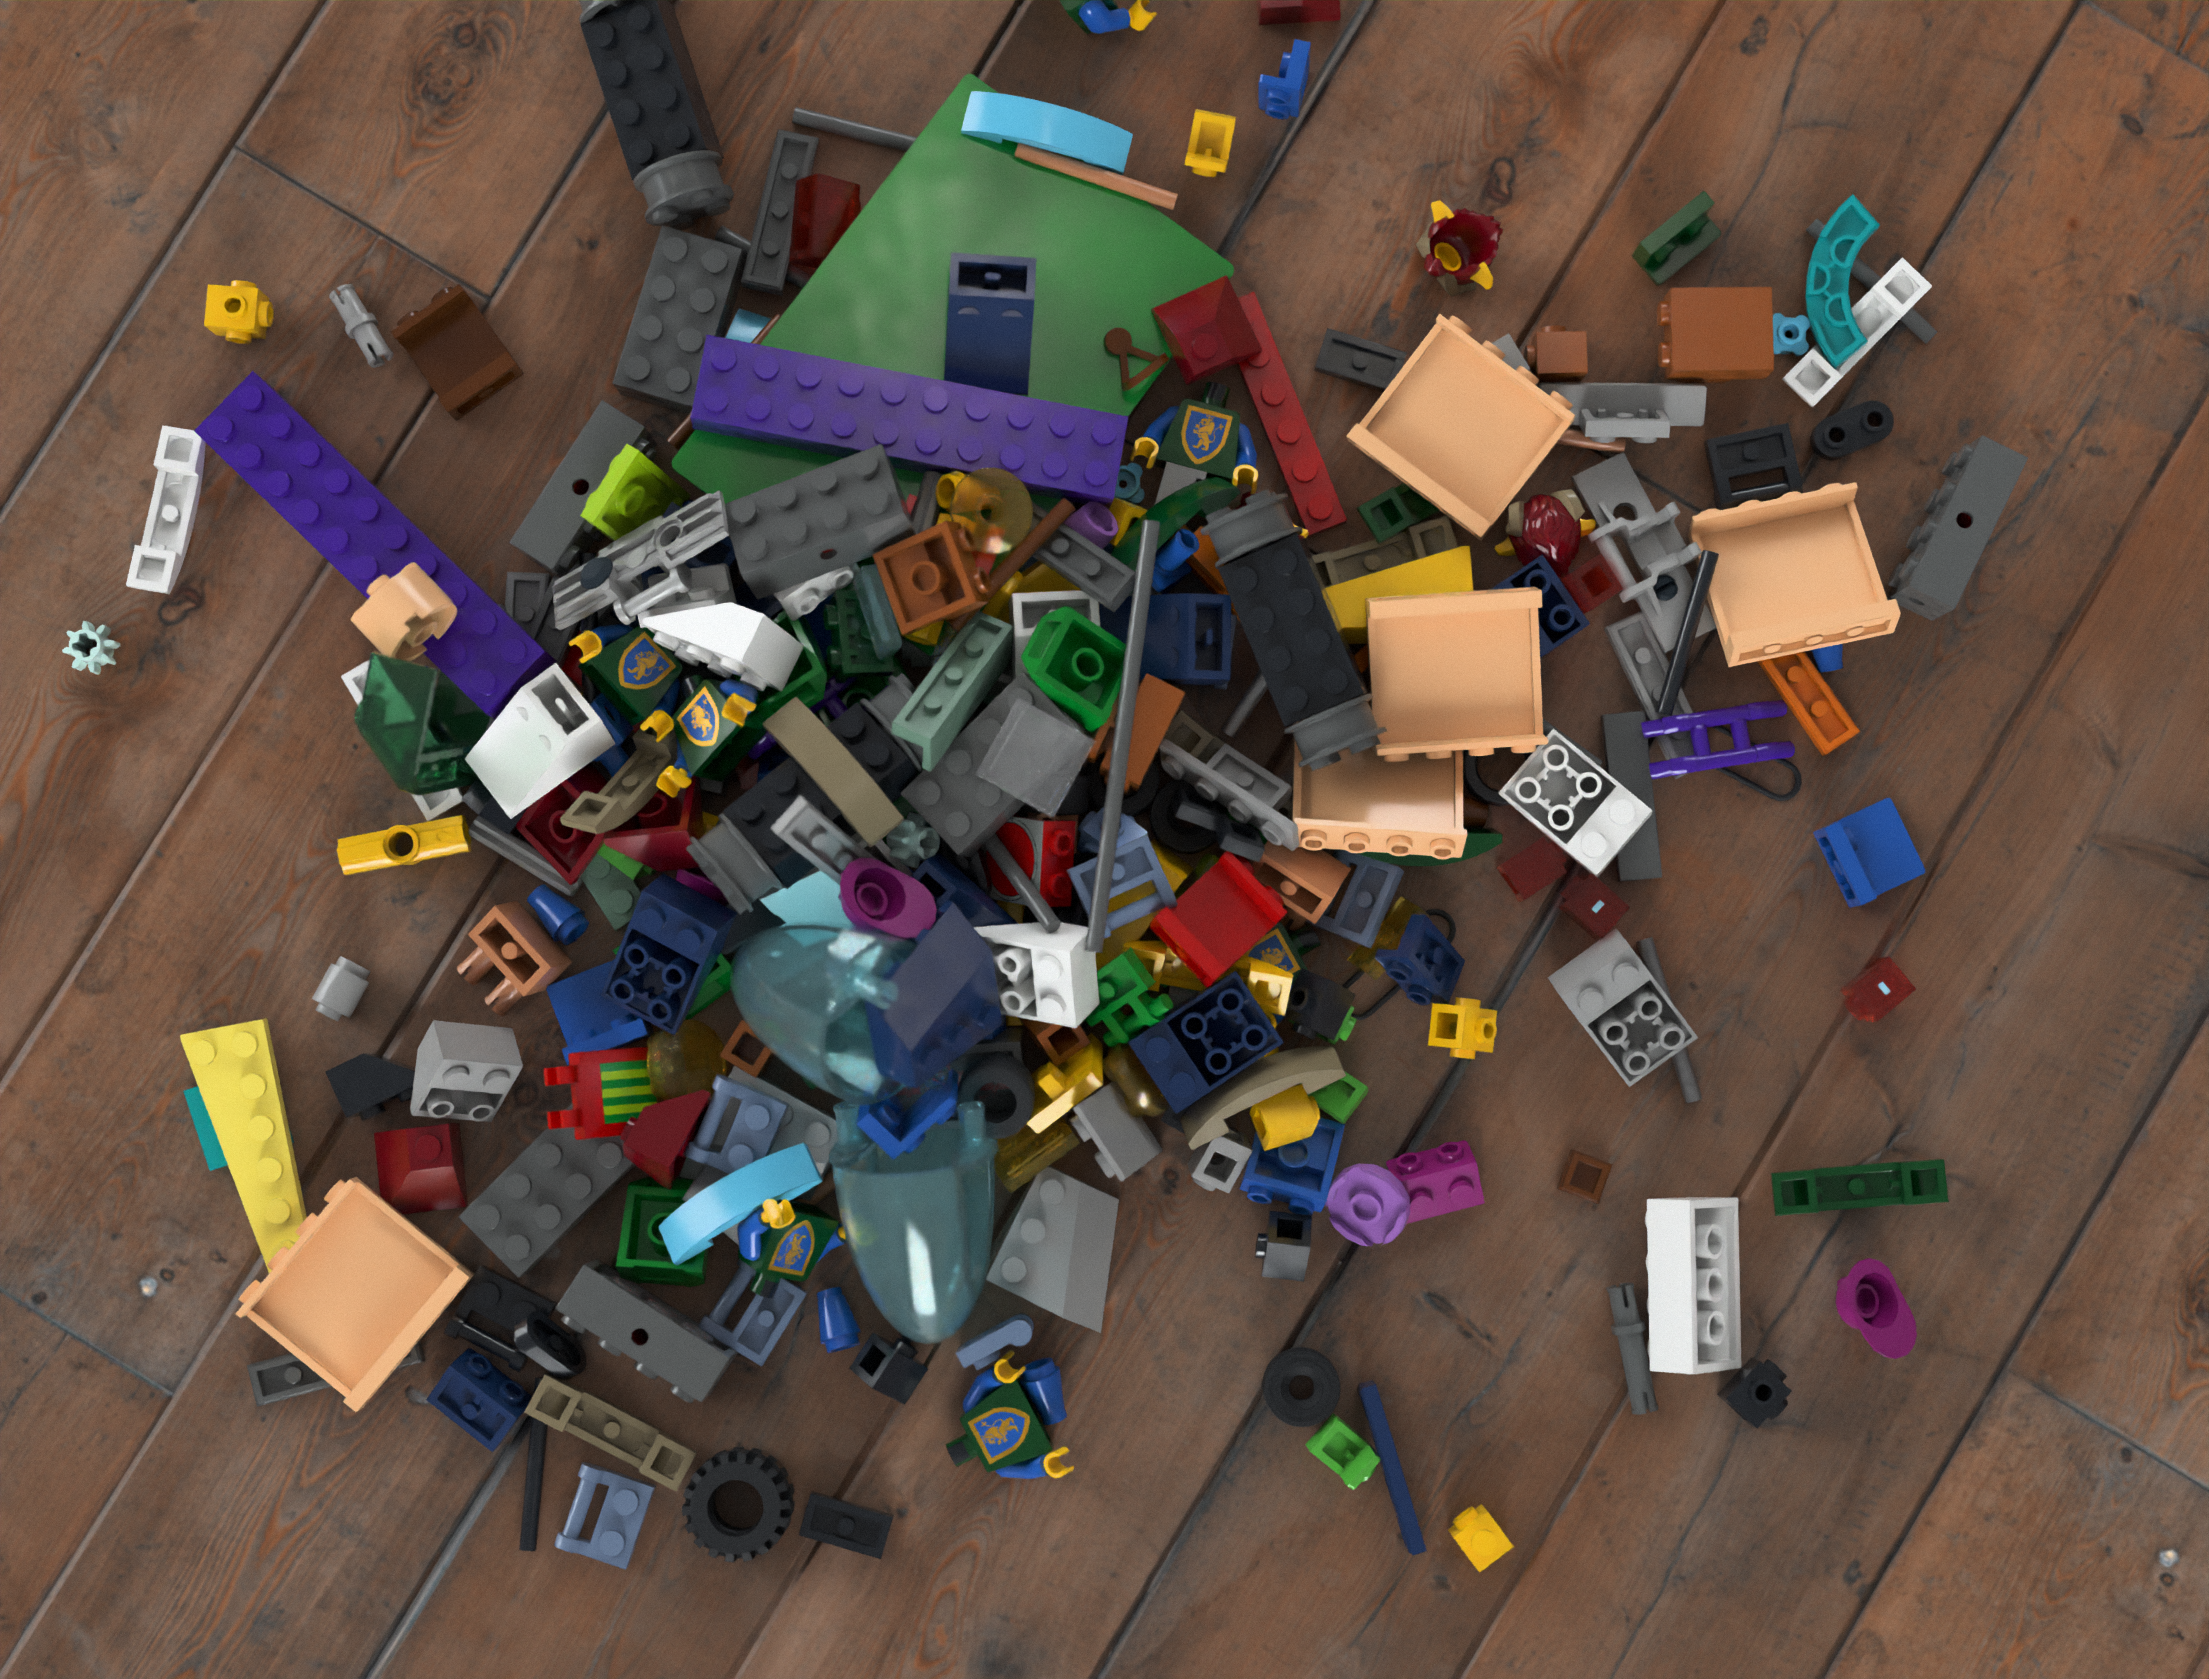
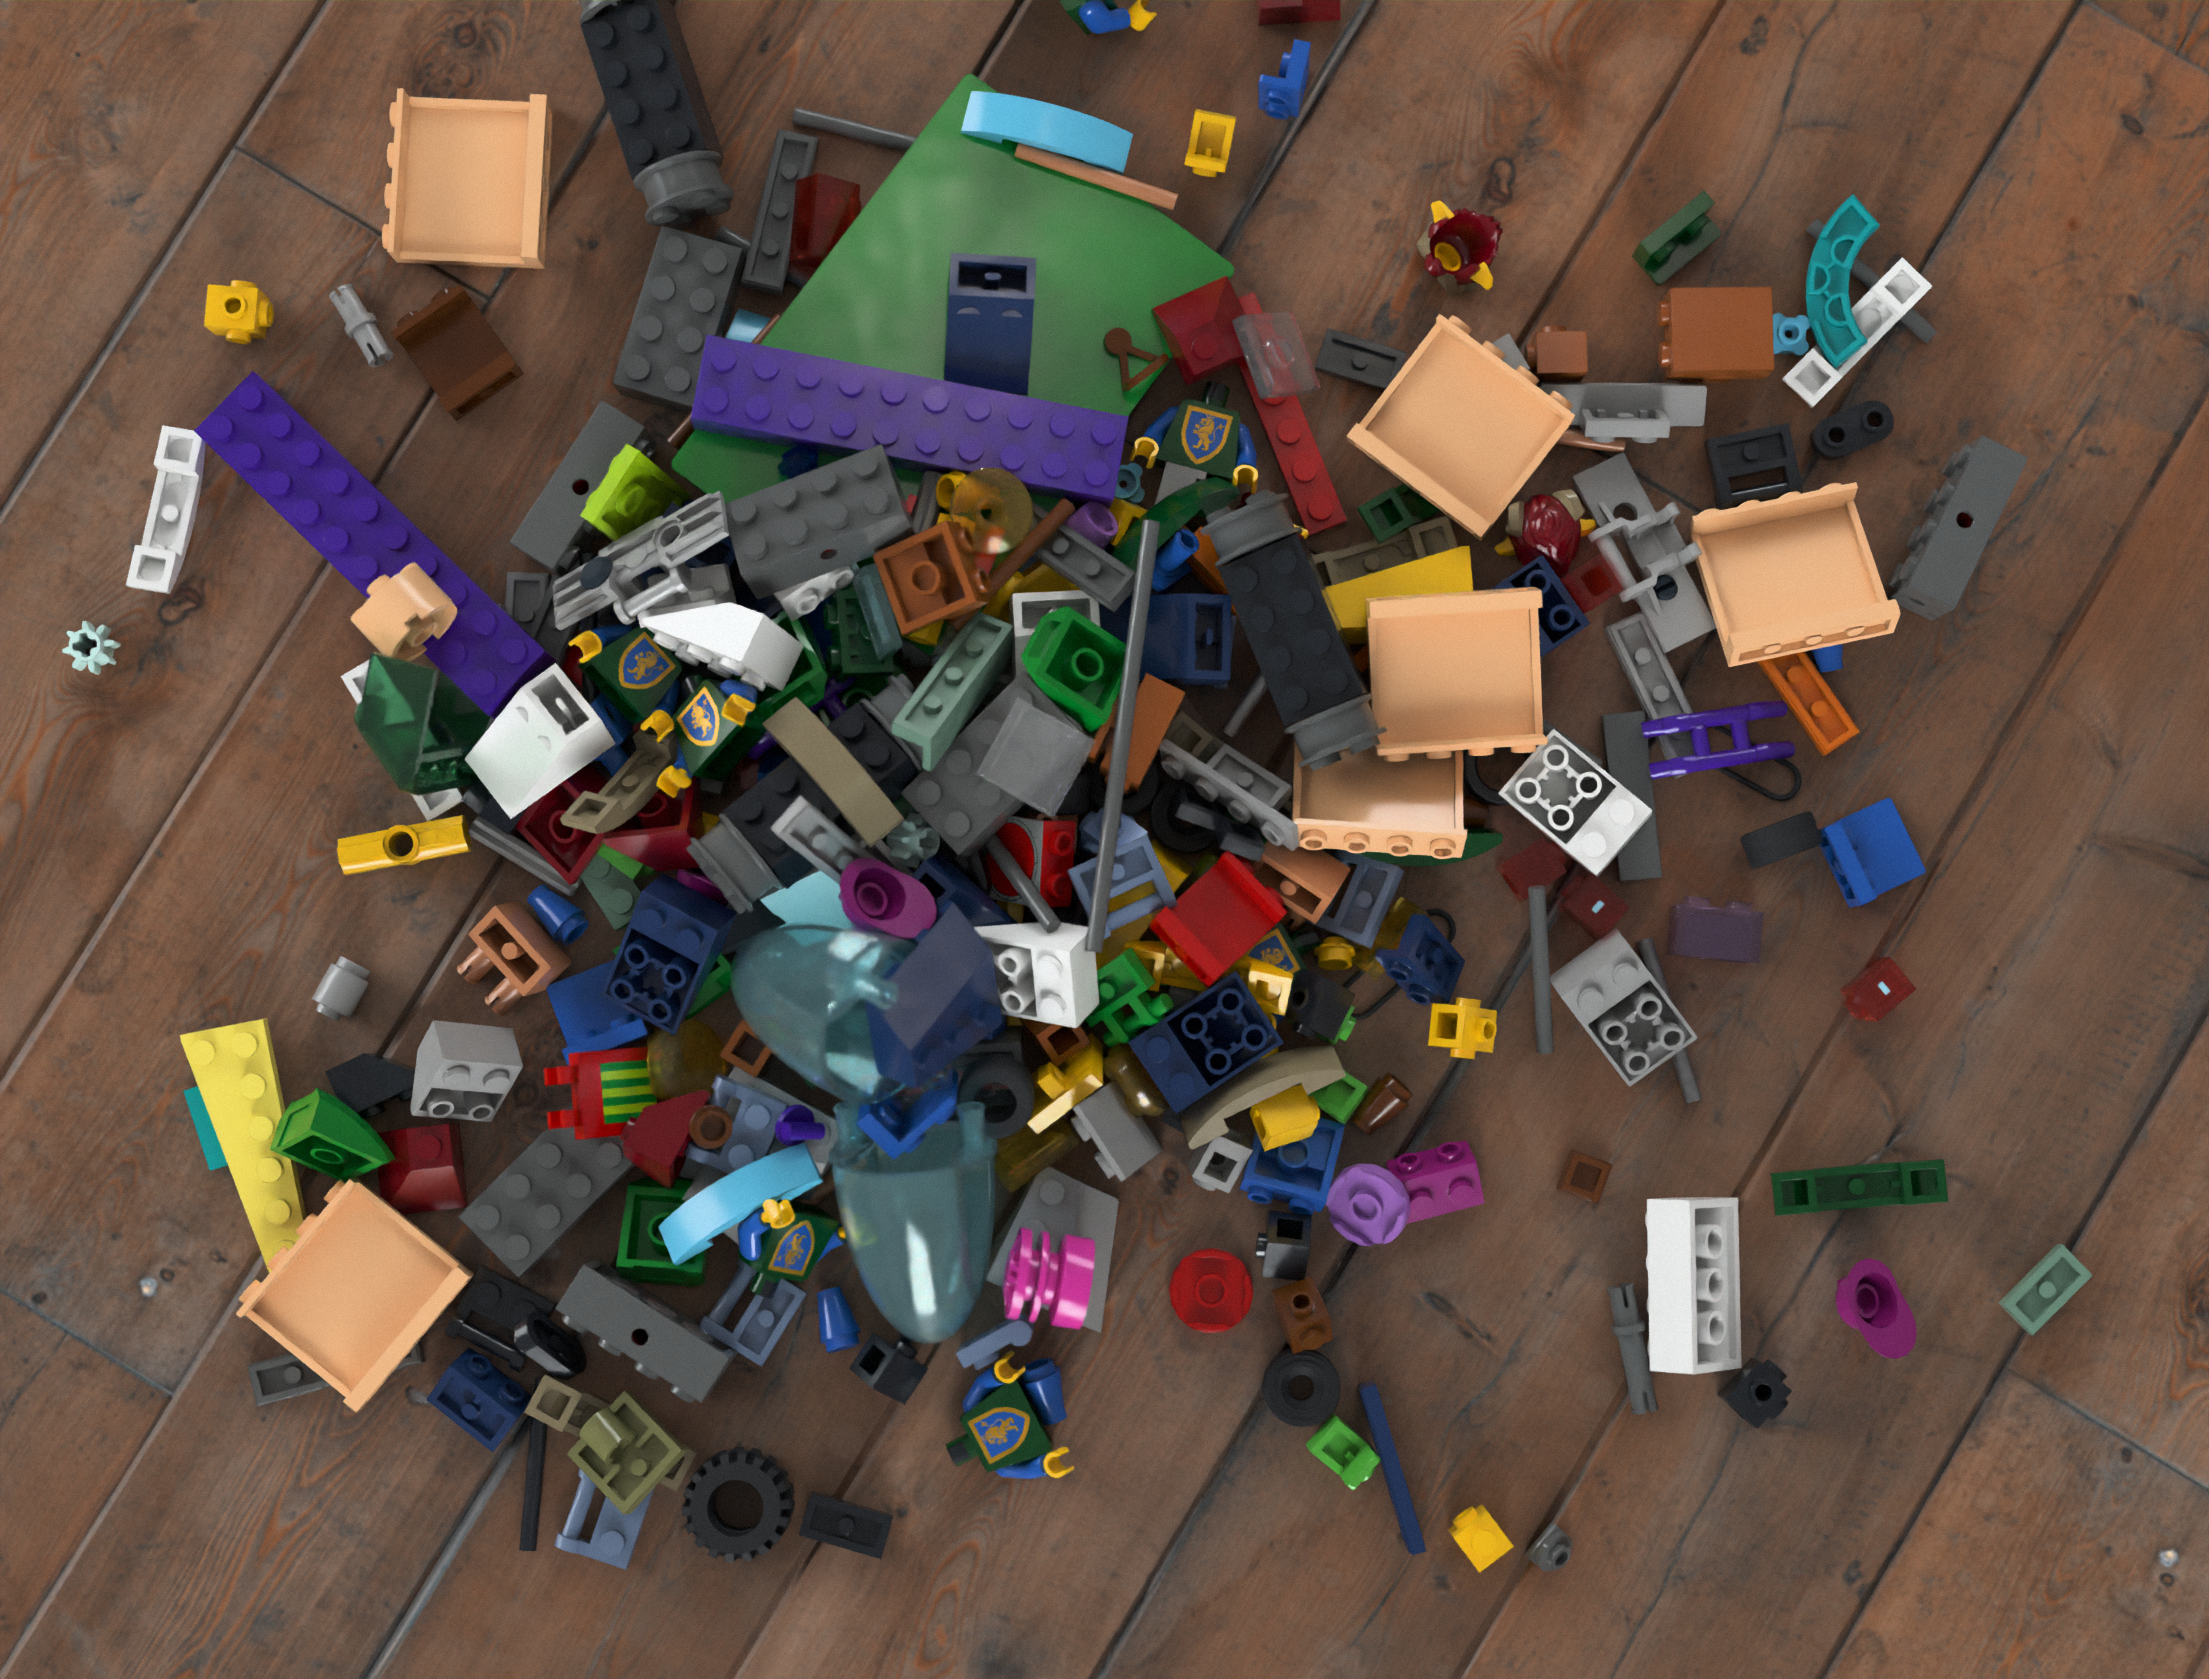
black bar [1655,550,1719,716] -> none
none -> green slope [270,1088,396,1182]
none -> light nougat panel [382,88,554,269]
none -> olive plate [567,1390,688,1515]
none -> reddish brown plate [689,1105,733,1149]
none -> dark purple plate [775,1104,825,1147]
none -> clear blue plate [777,445,820,480]
none -> dark pink wheel [1003,1227,1095,1330]
none -> red tile [1169,1247,1254,1334]
none -> clear tile [1232,311,1320,399]
none -> reddish brown brick [1272,1276,1333,1354]
none -> yellow plate [1314,937,1356,970]
none -> reddish brown cone [1351,1072,1413,1135]
none -> dark grey plate [1525,1522,1572,1572]
none -> dark grey bar [1528,885,1554,1054]
none -> clear purple brick [1667,896,1764,964]
none -> black tyre [1740,811,1823,869]
none -> sand green plate [1998,1244,2093,1335]

